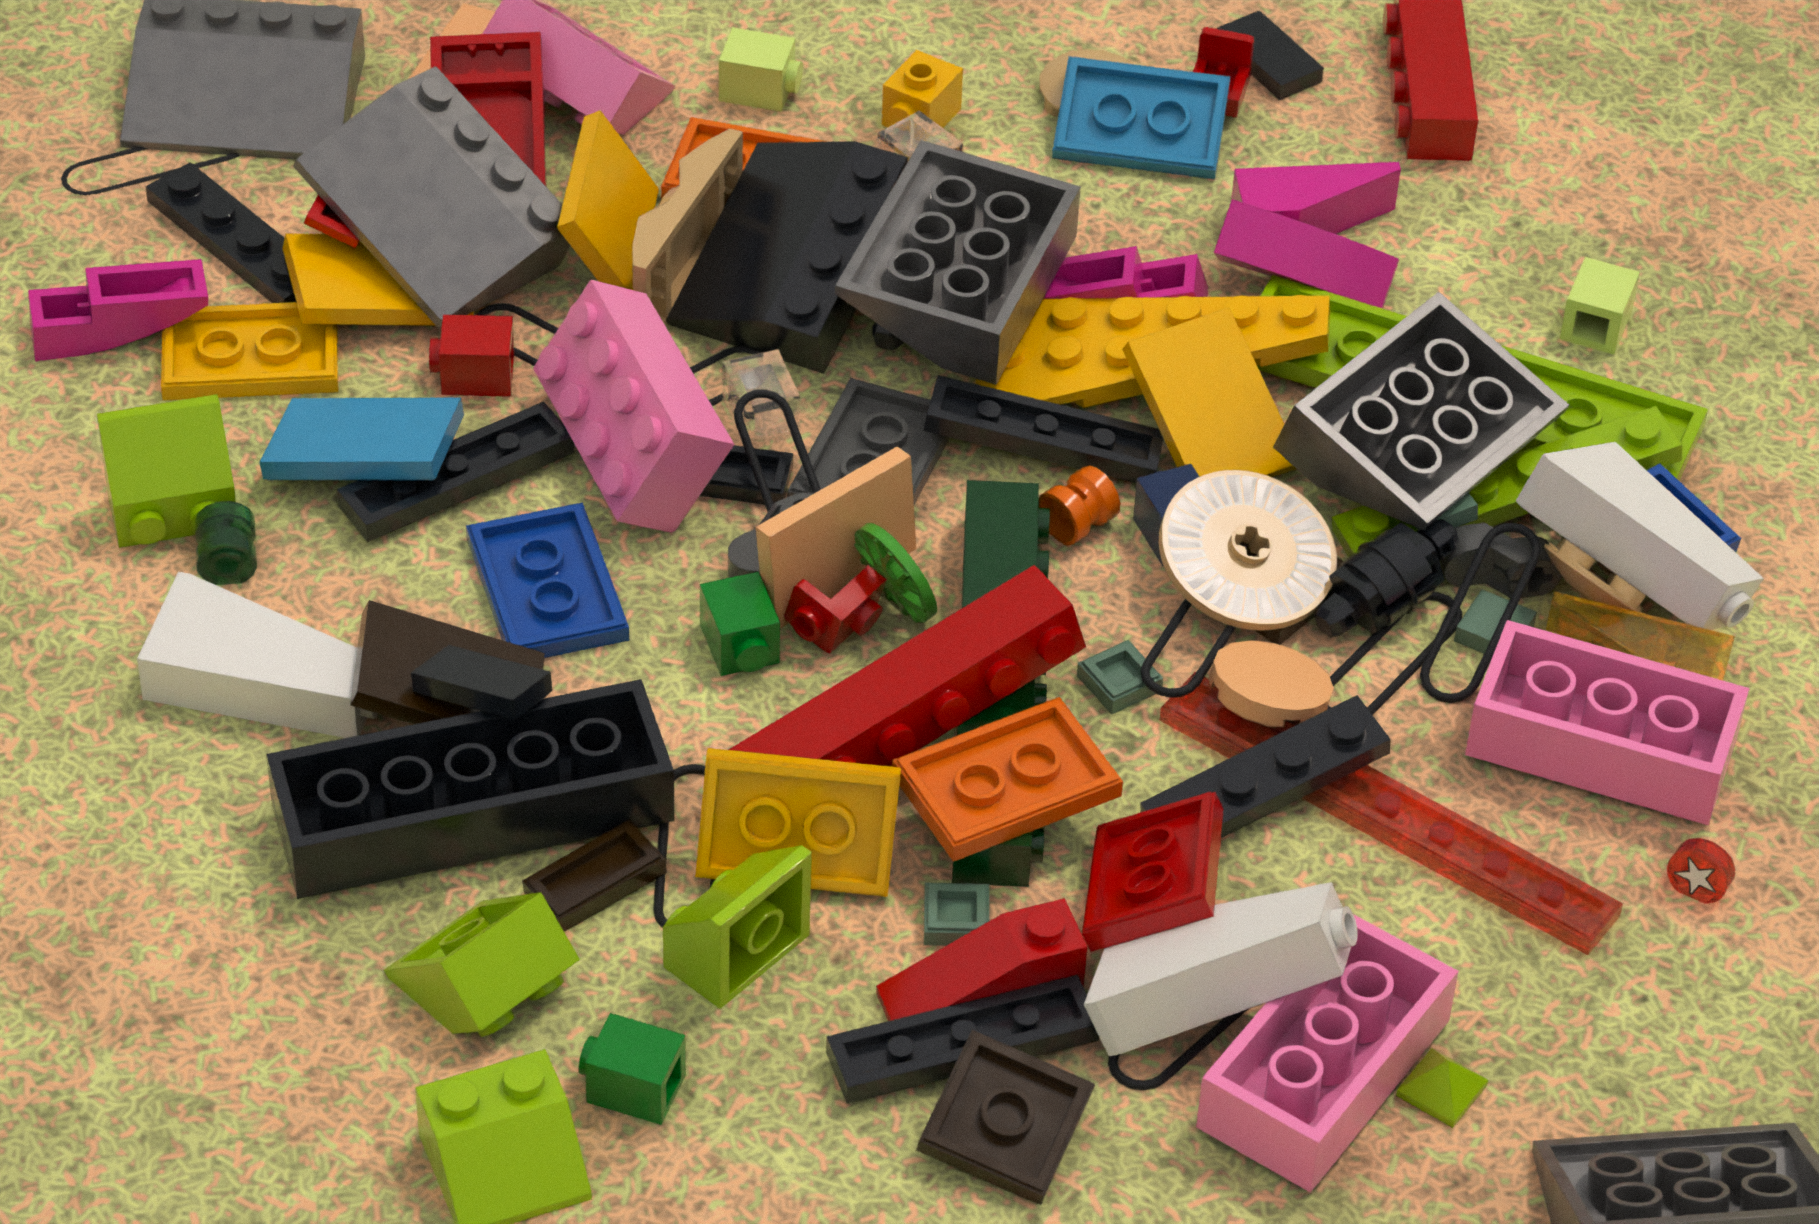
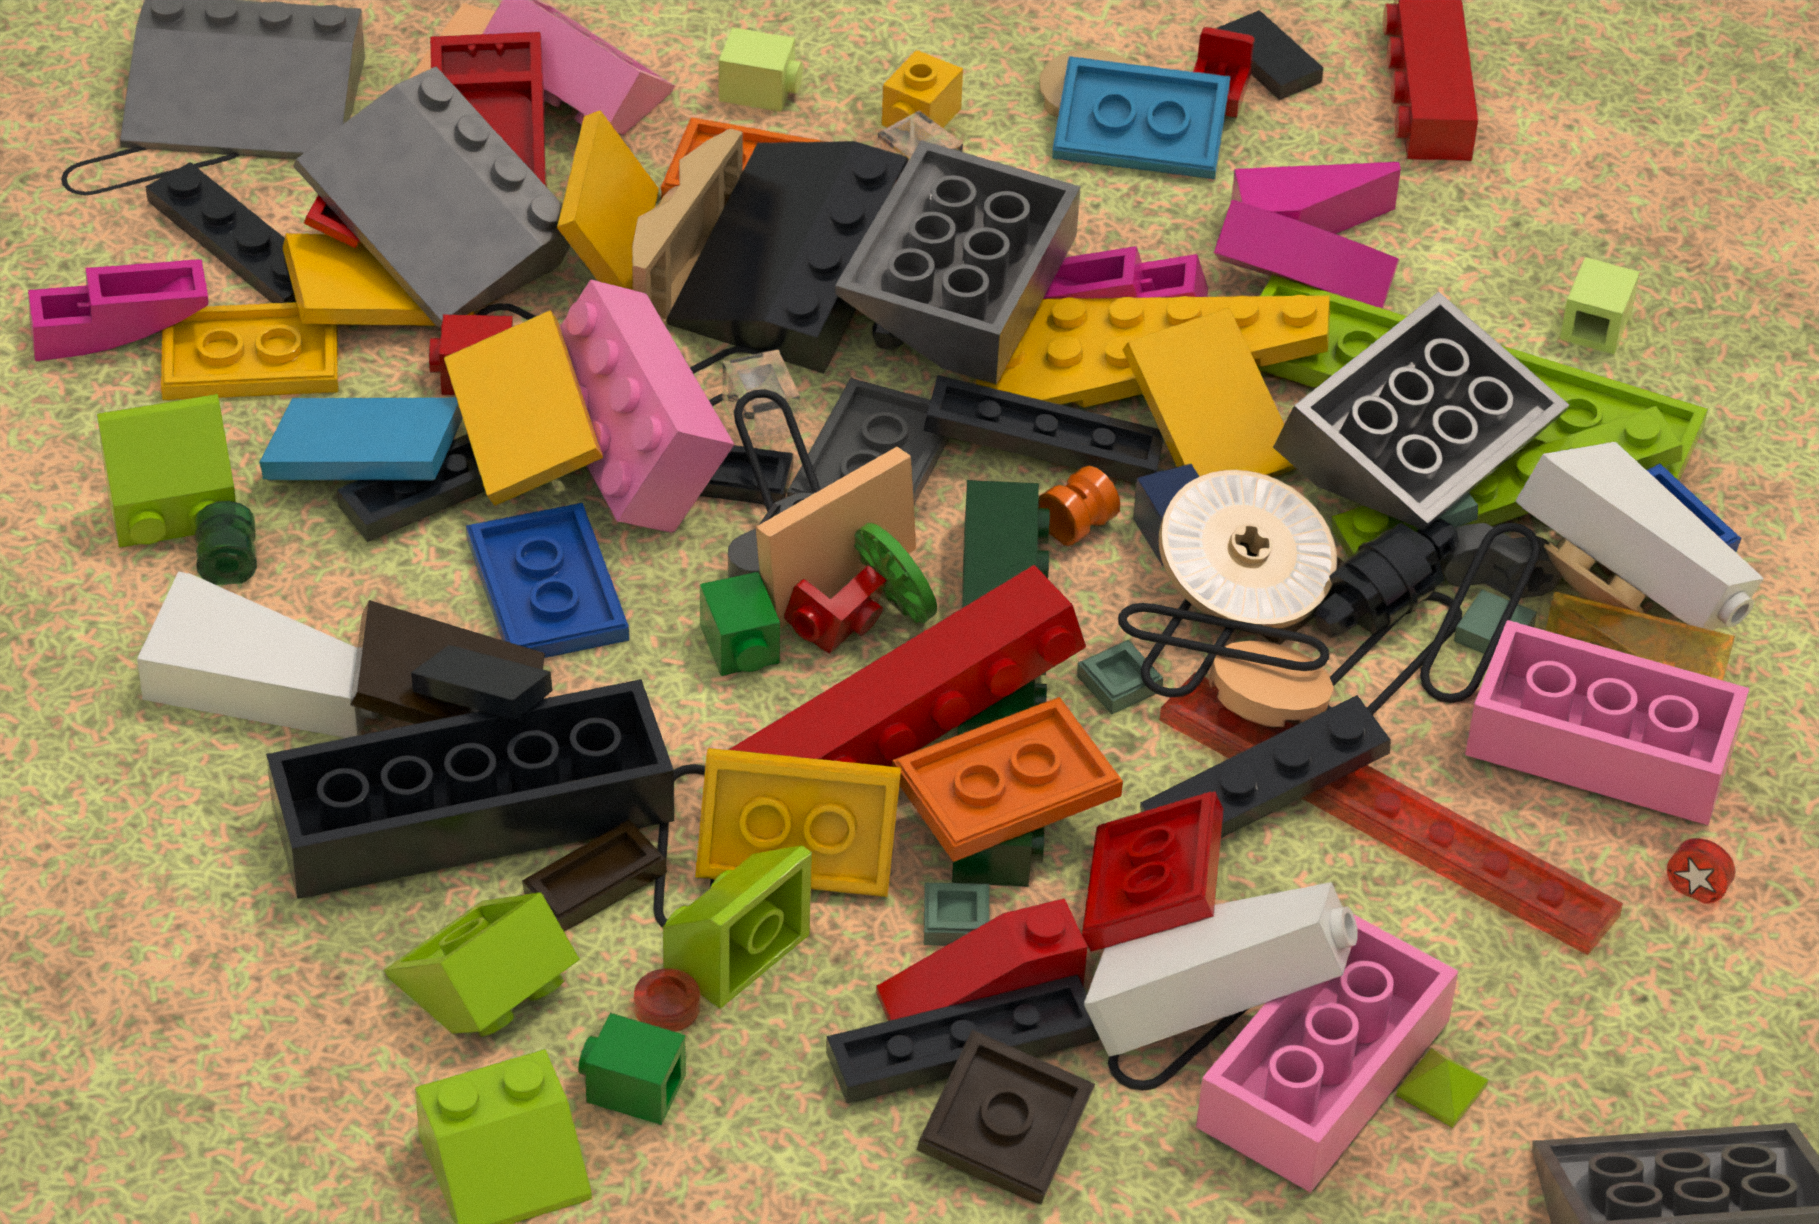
none -> yellow tile [444,310,603,506]
none -> clear red tile [634,968,700,1032]
none -> black piece [1118,603,1330,671]

